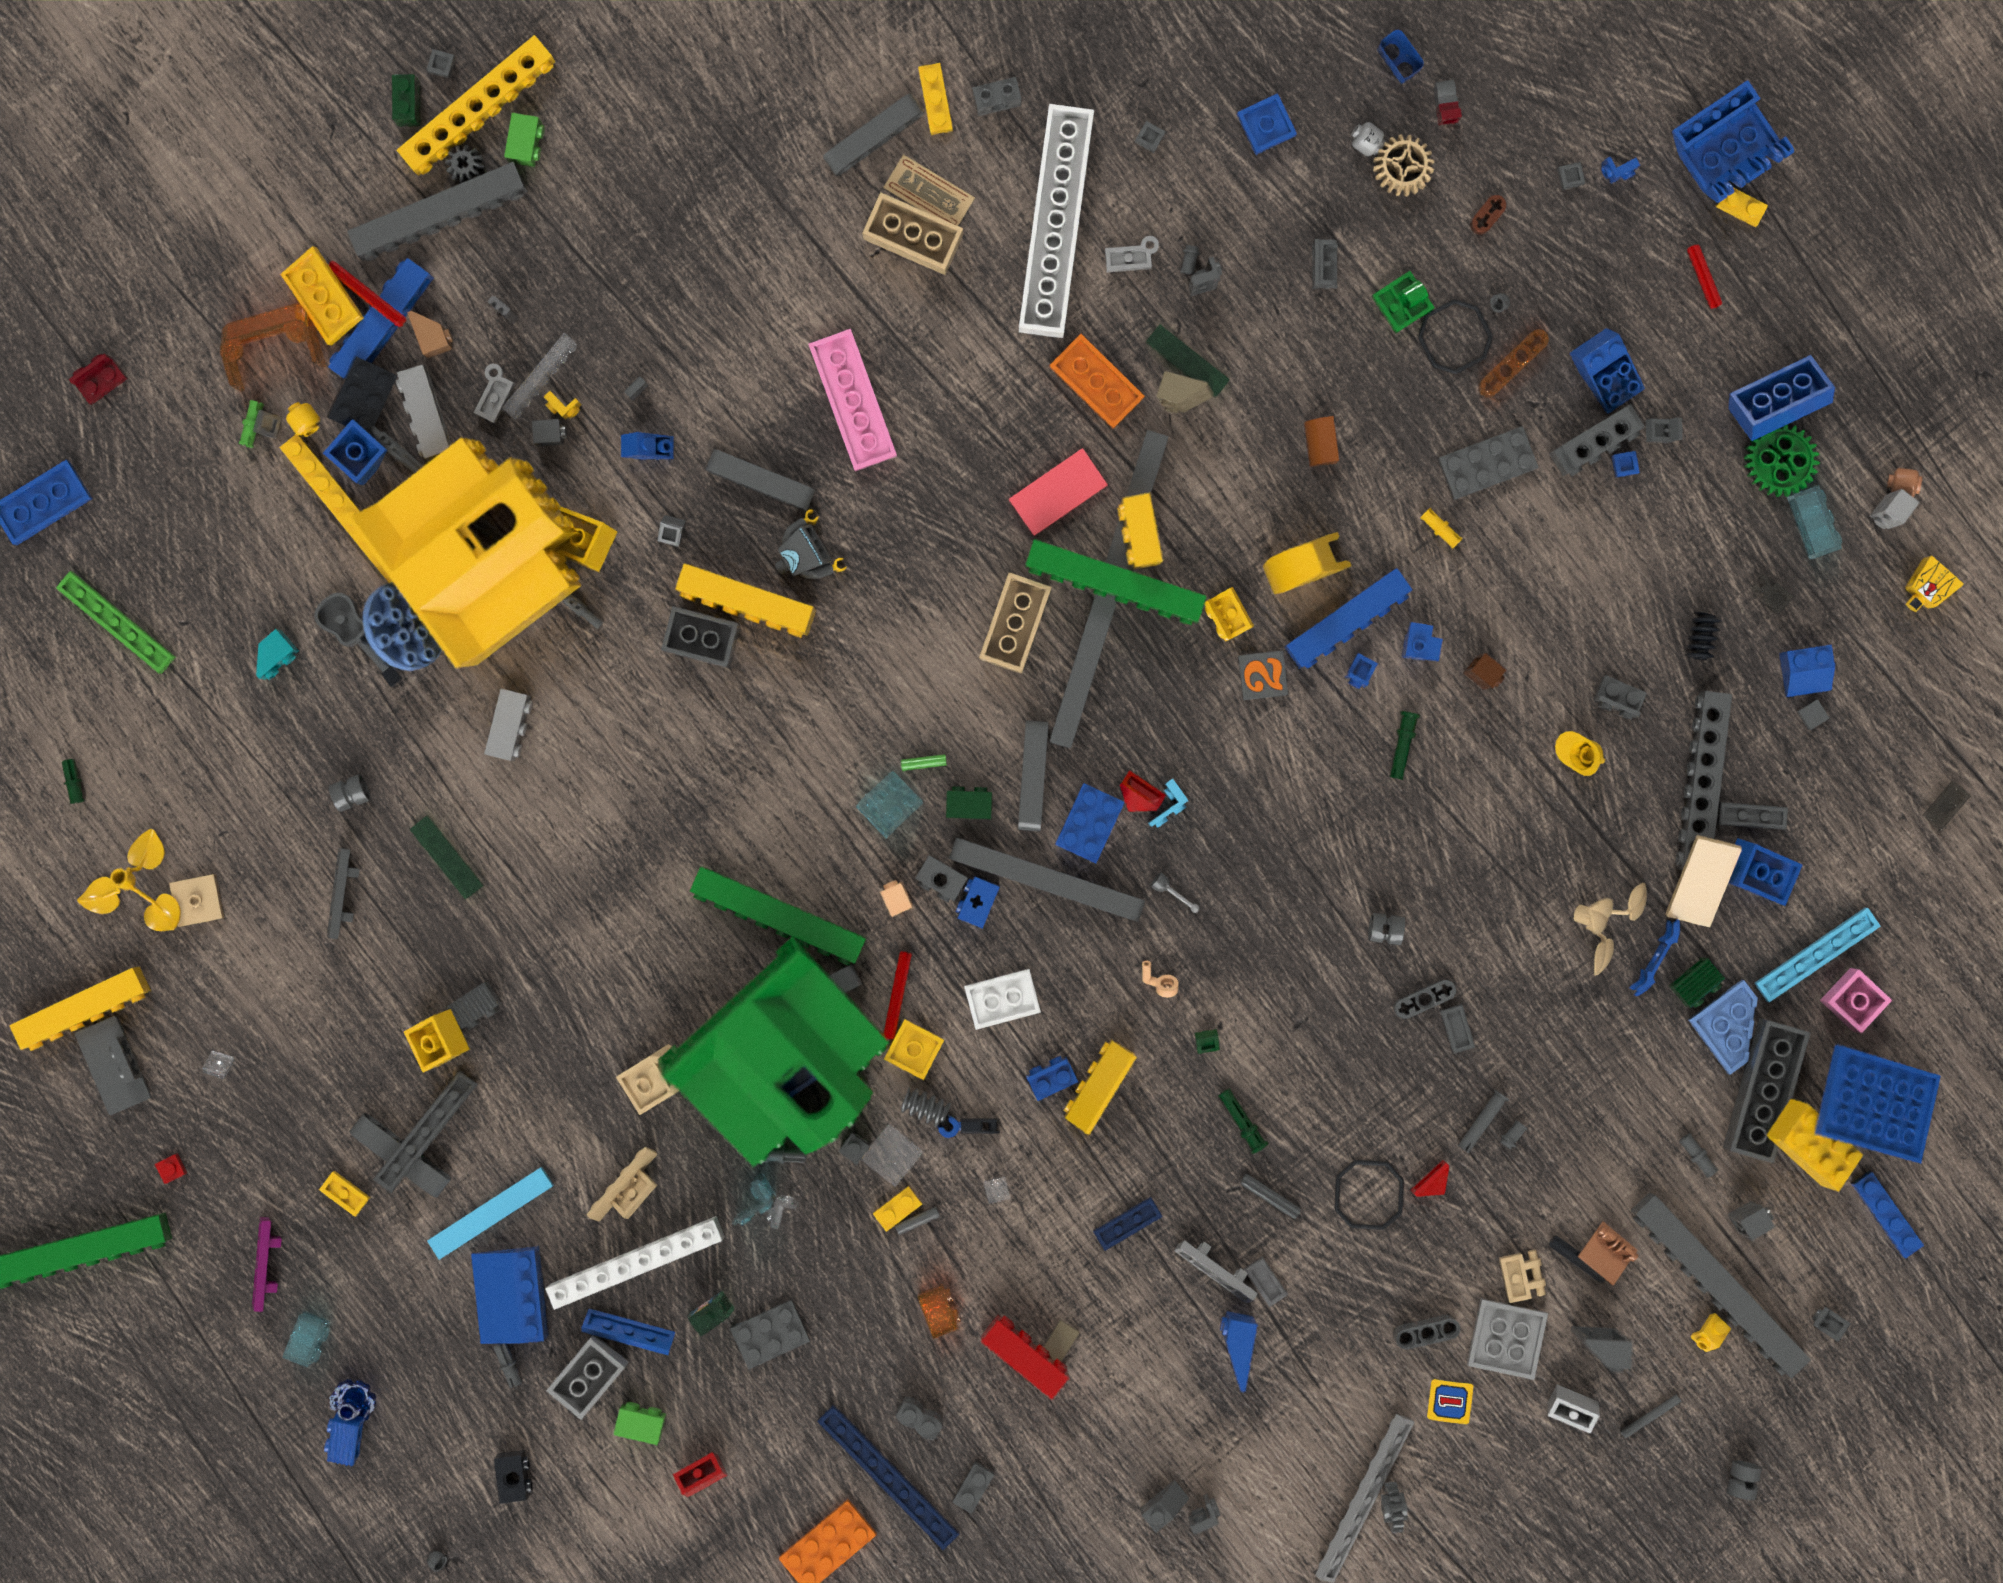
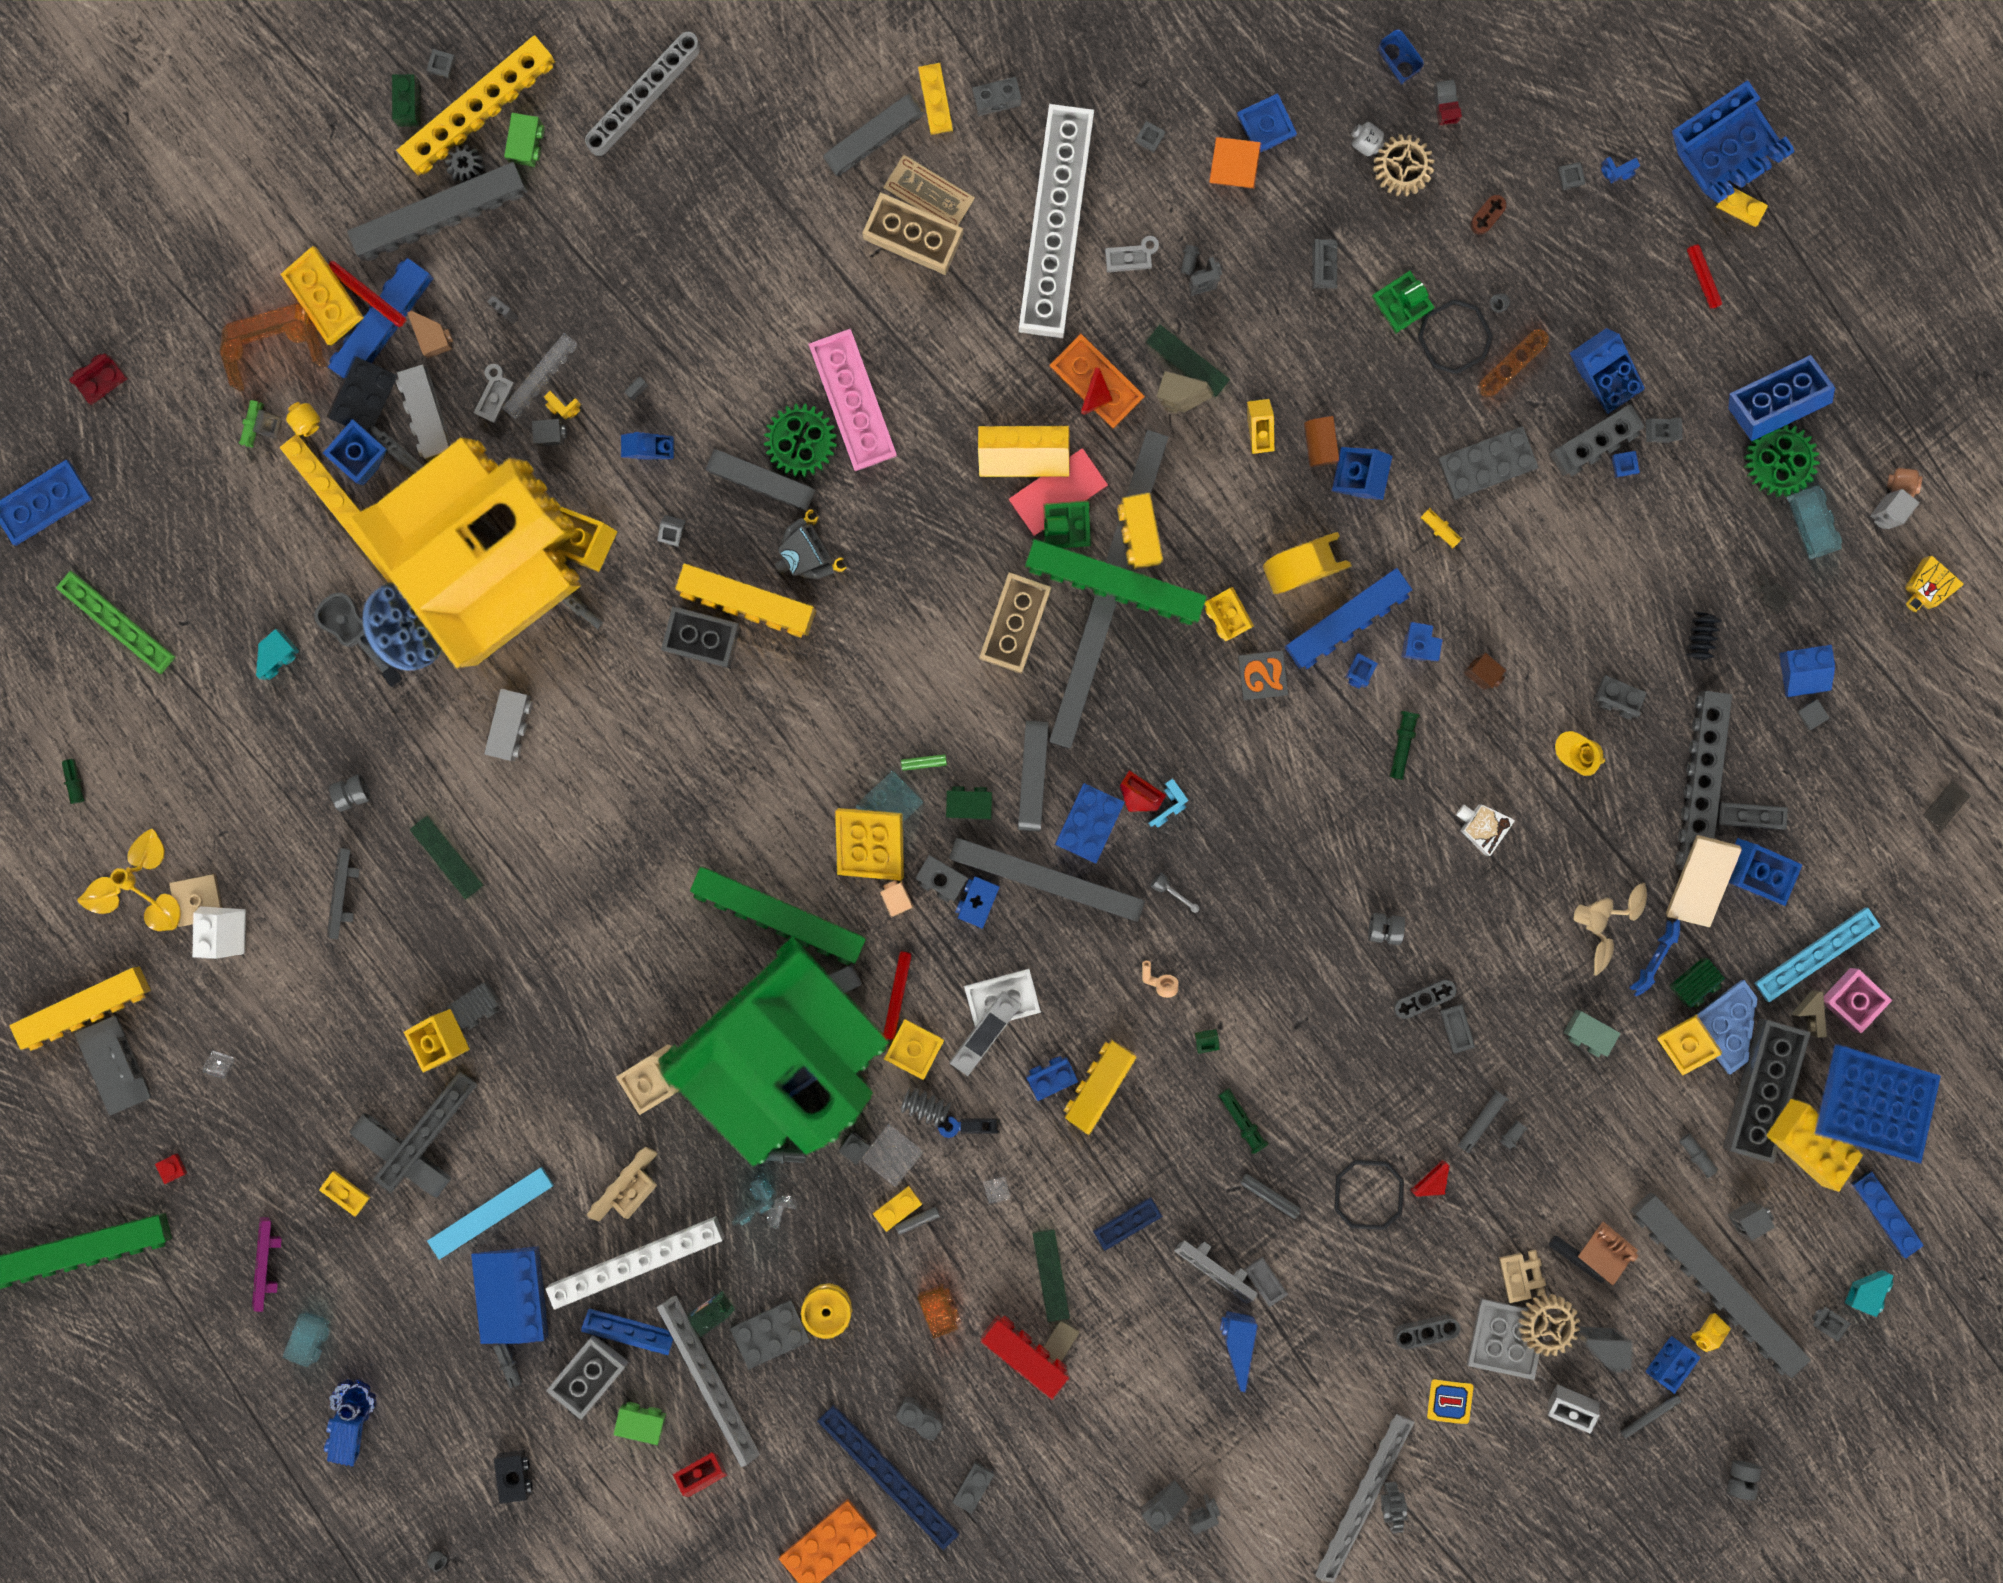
none -> white slope [193,906,246,959]
none -> light grey beam [585,32,700,156]
none -> light grey plate [657,1295,760,1467]
none -> green gear [764,404,837,477]
none -> yellow wheel [801,1283,853,1339]
none -> yellow plate [835,808,904,881]
none -> light grey plate [950,991,1021,1076]
none -> yellow slope [978,426,1070,477]
none -> clear green tile [1032,1229,1070,1322]
none -> green plate [1043,500,1091,548]
none -> red slope [1081,367,1113,415]
none -> orange tile [1209,137,1261,189]
none -> yellow slope [1247,399,1274,454]
none -> blue slope [1332,447,1393,500]
none -> torso [1456,804,1515,856]
none -> tan gear [1519,1294,1580,1356]
none -> sand green brick [1563,1010,1621,1057]
none -> blue bracket [1646,1336,1701,1394]
none -> yellow plate [1657,1015,1722,1076]
none -> dark tan slope [1792,990,1827,1038]
none -> teal slope [1844,1270,1894,1317]

